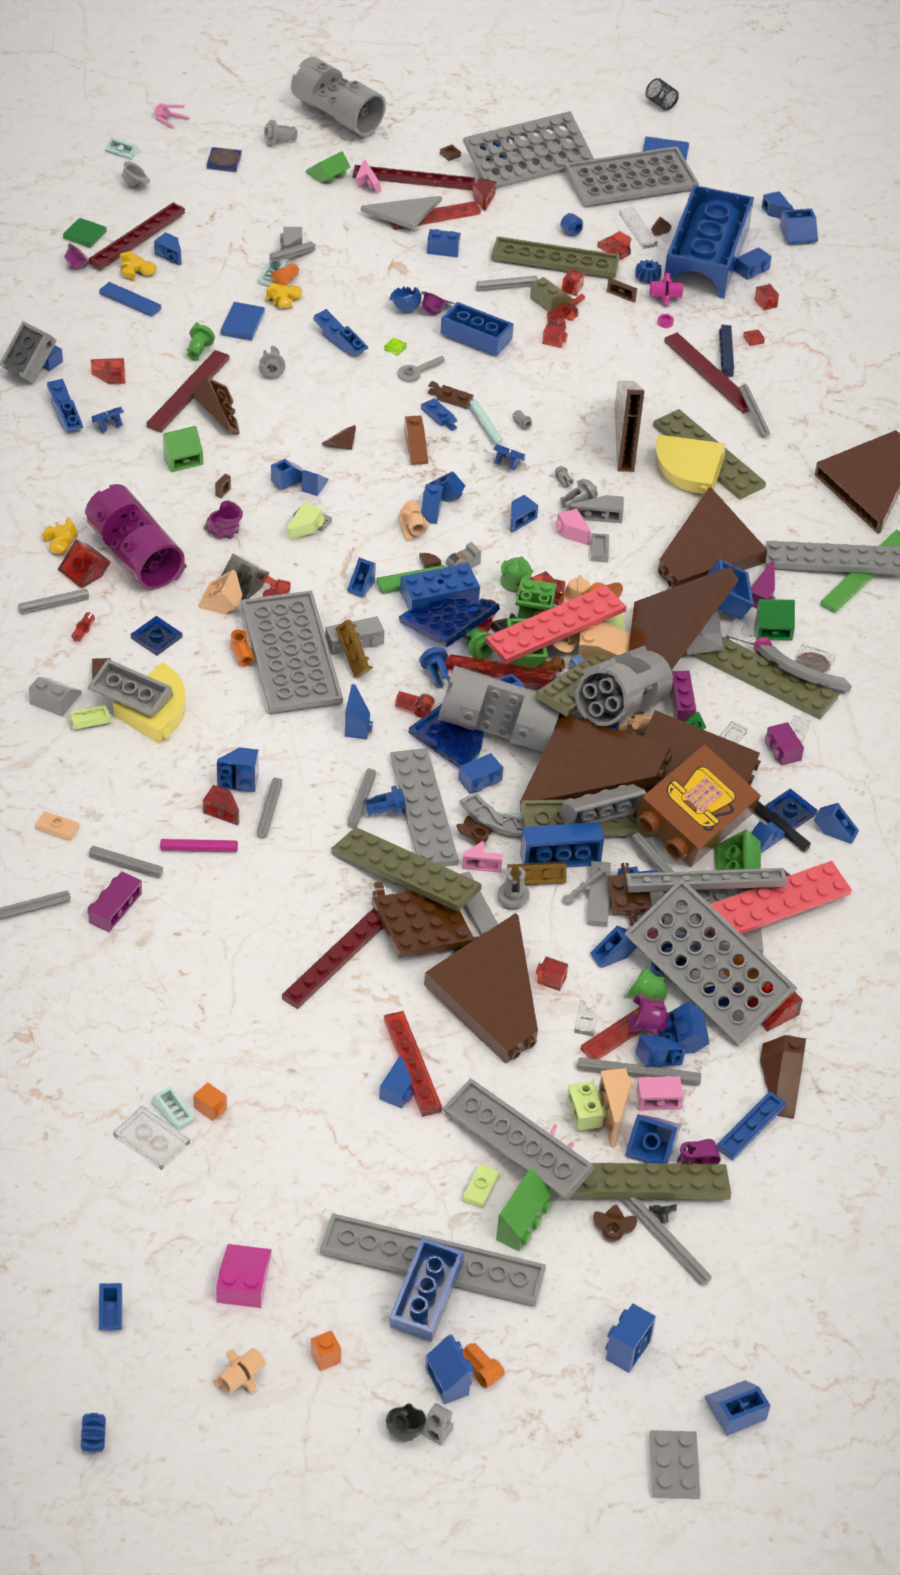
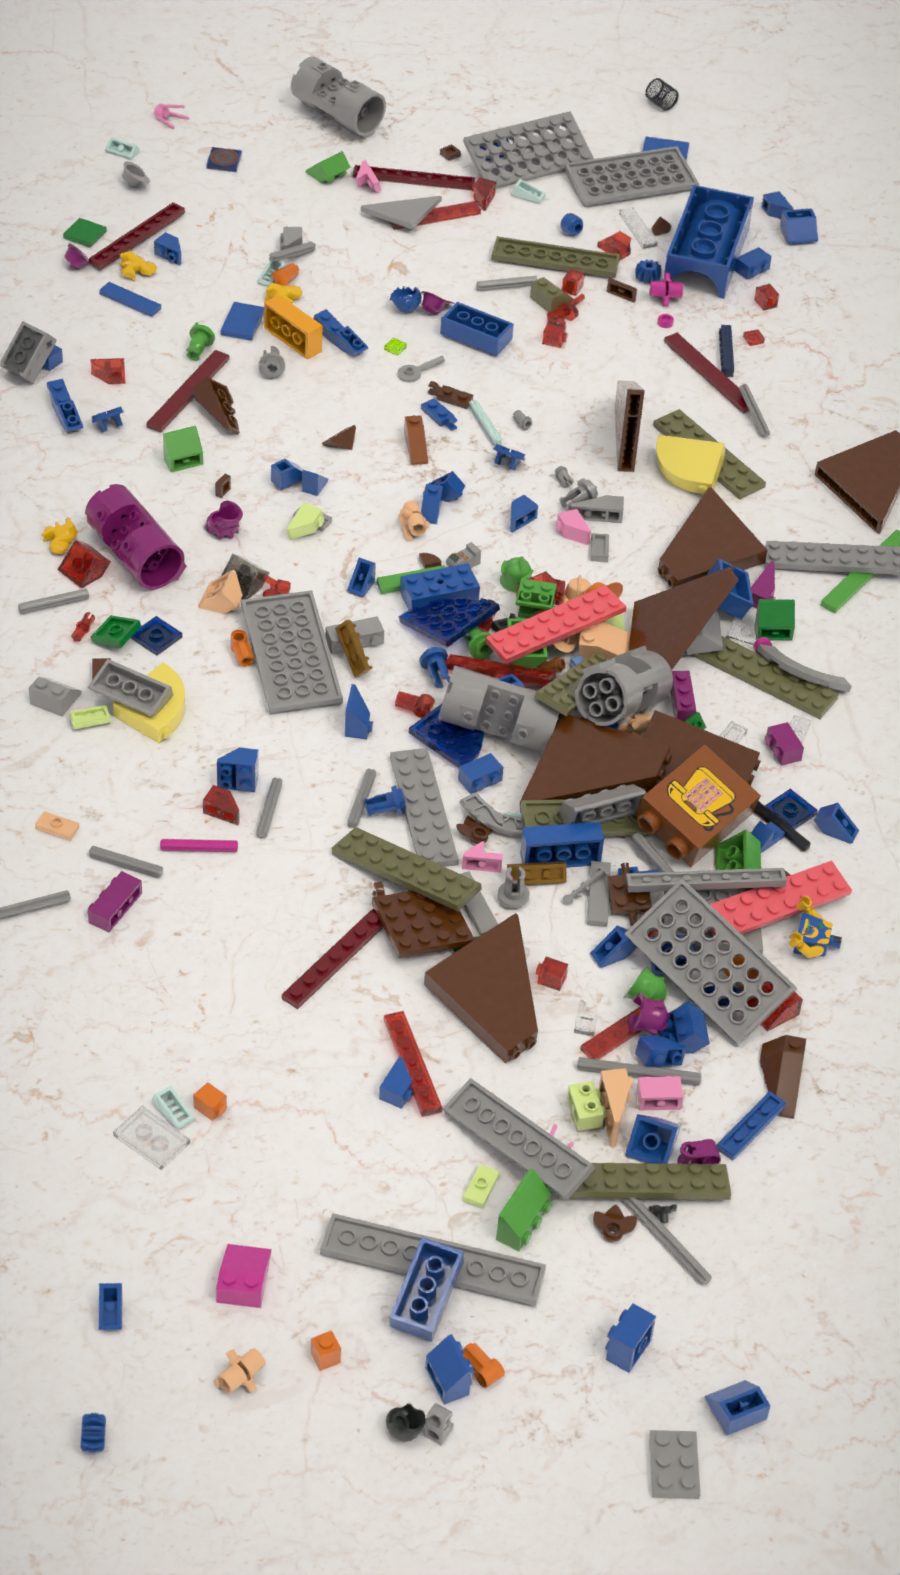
light grey piece [264,120,298,145] -> none
blue brick [427,229,461,257] -> none
clear tile [794,644,836,674] -> none
none -> green plate [90,615,141,648]
none -> light orange brick [264,295,323,360]
none -> light aqua slope [511,179,546,203]
none -> torso [789,896,842,958]

